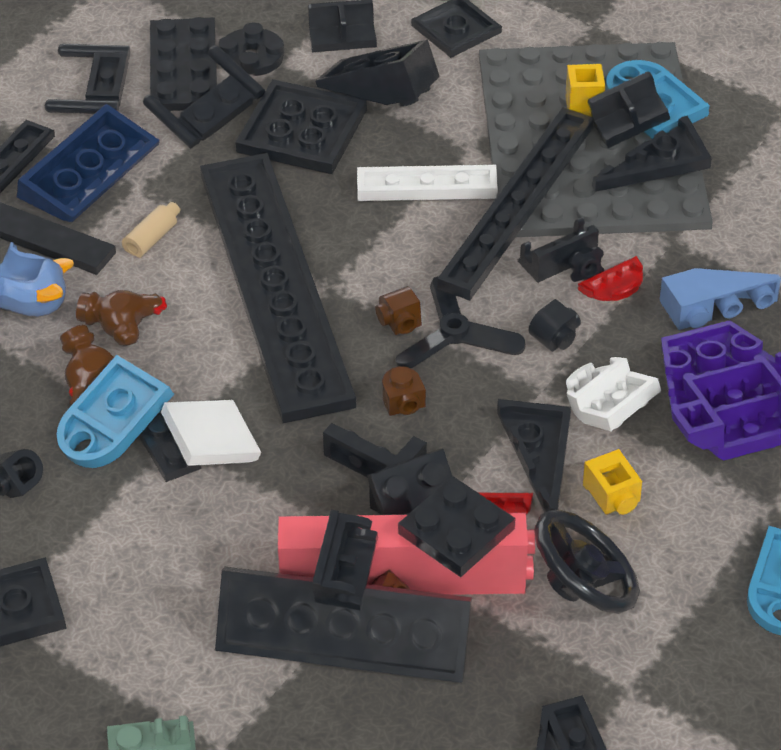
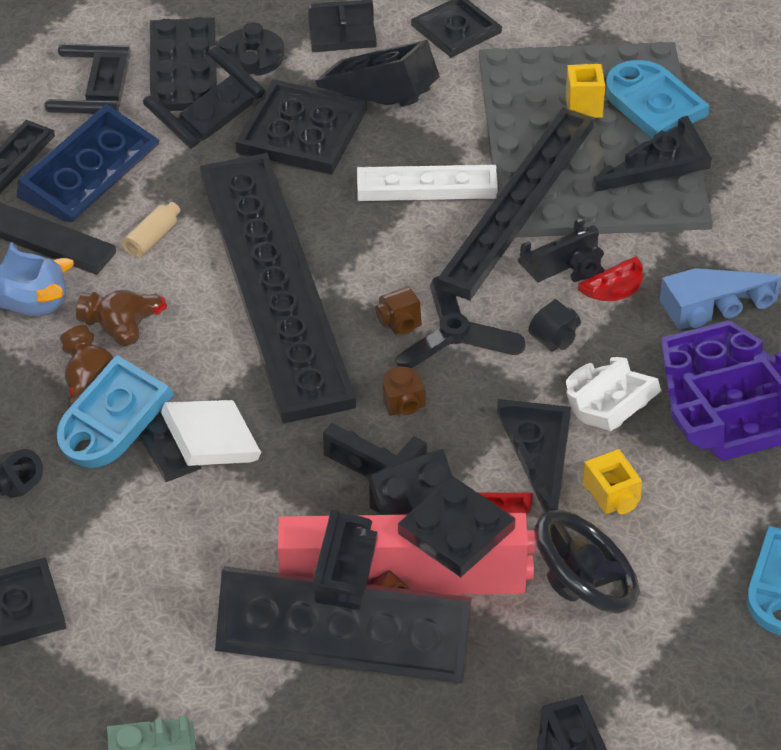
black panel [588,71,670,148] -> none

